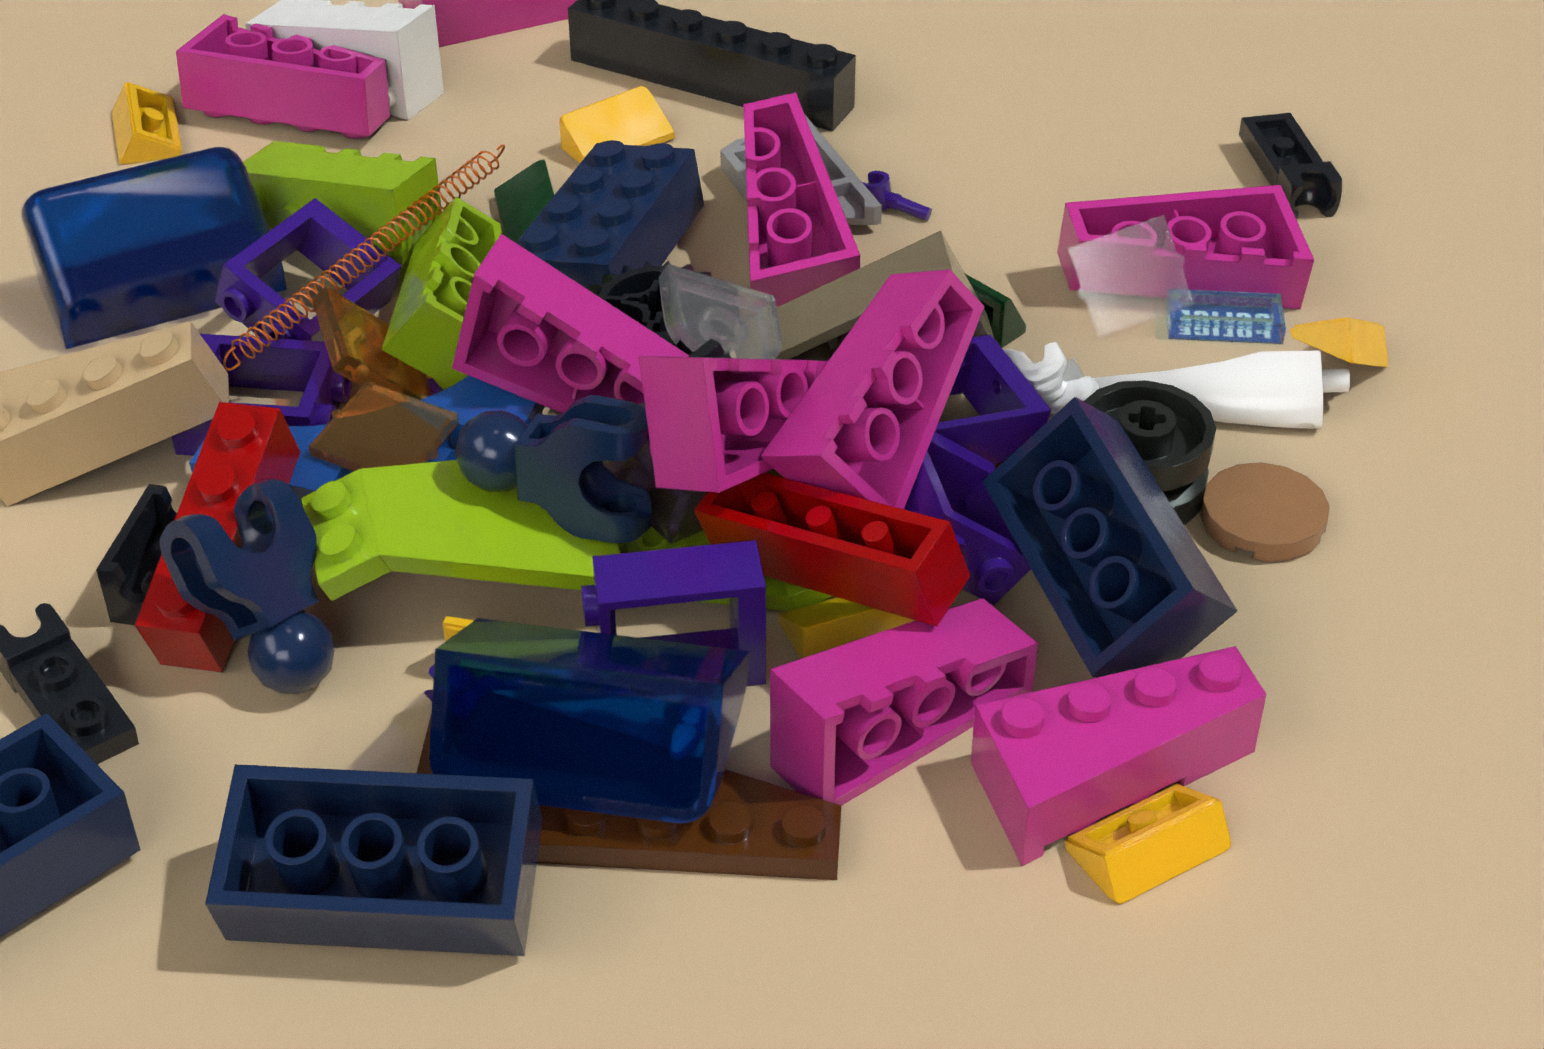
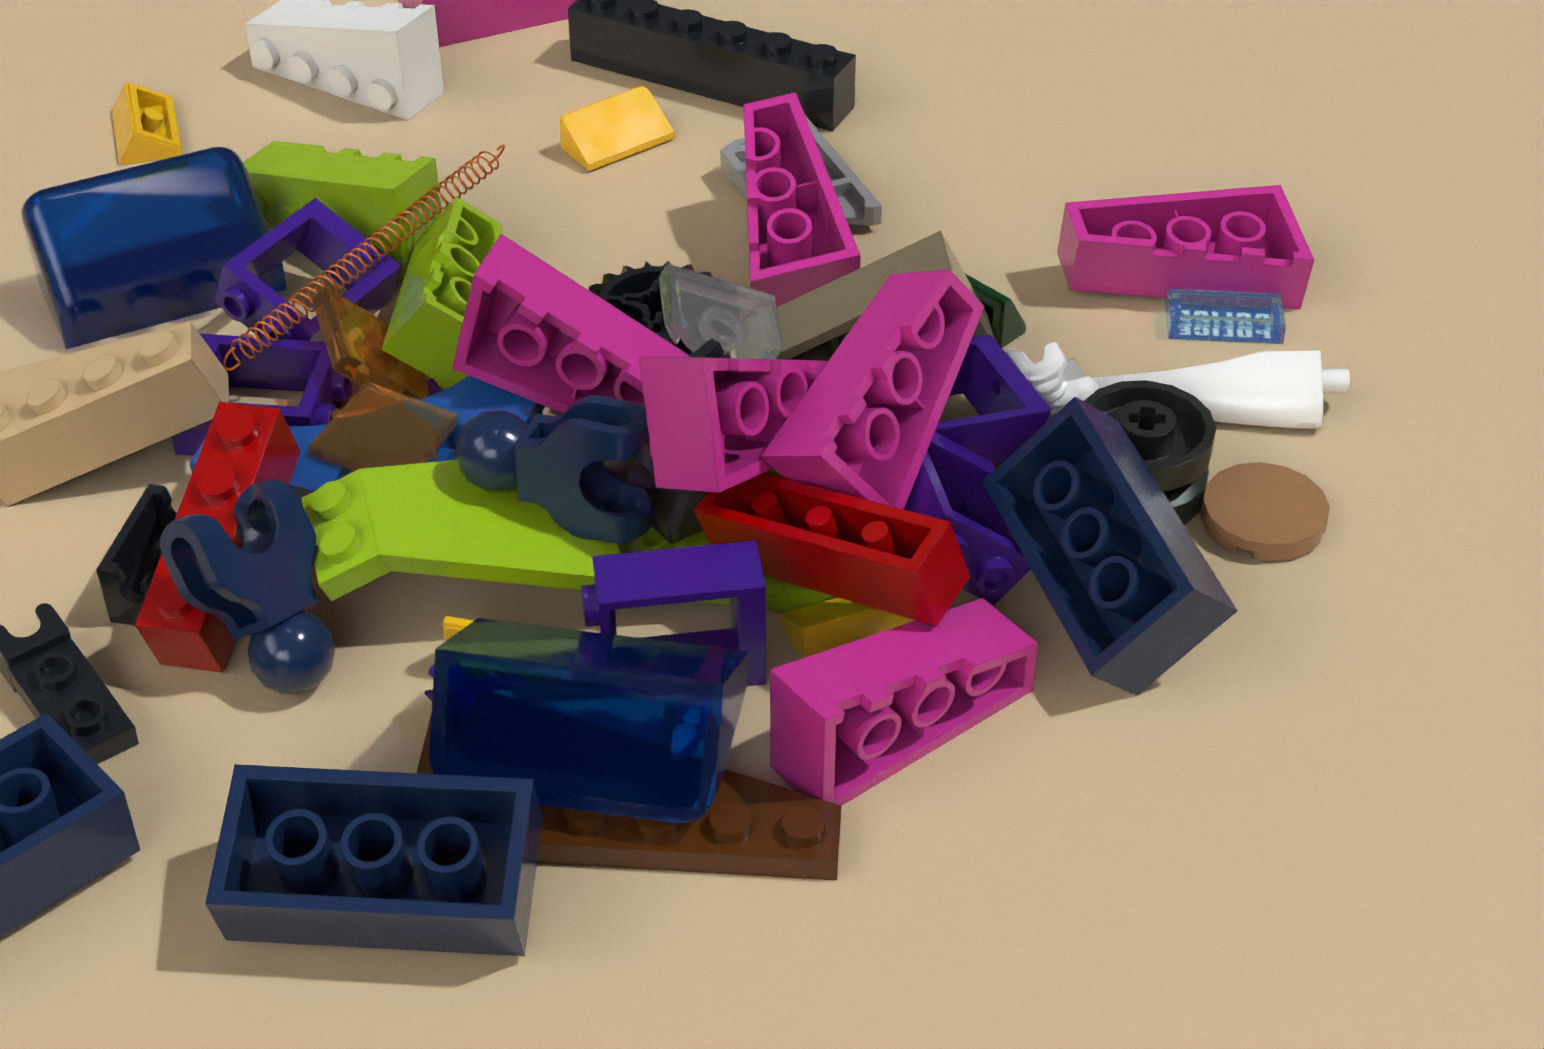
dark pink wedge [176,14,390,139] -> none
dark green slope [494,159,554,243] -> none
dark blue brick [516,140,704,290] -> none
dark purple hand [862,171,932,221] -> none
dark pink wedge [970,646,1267,866] -> none
yellow slope [1064,784,1231,904] -> none
clear piece [1067,215,1194,338] -> none
black plate [1239,113,1342,220] -> none
yellow slope [1290,317,1388,367] -> none

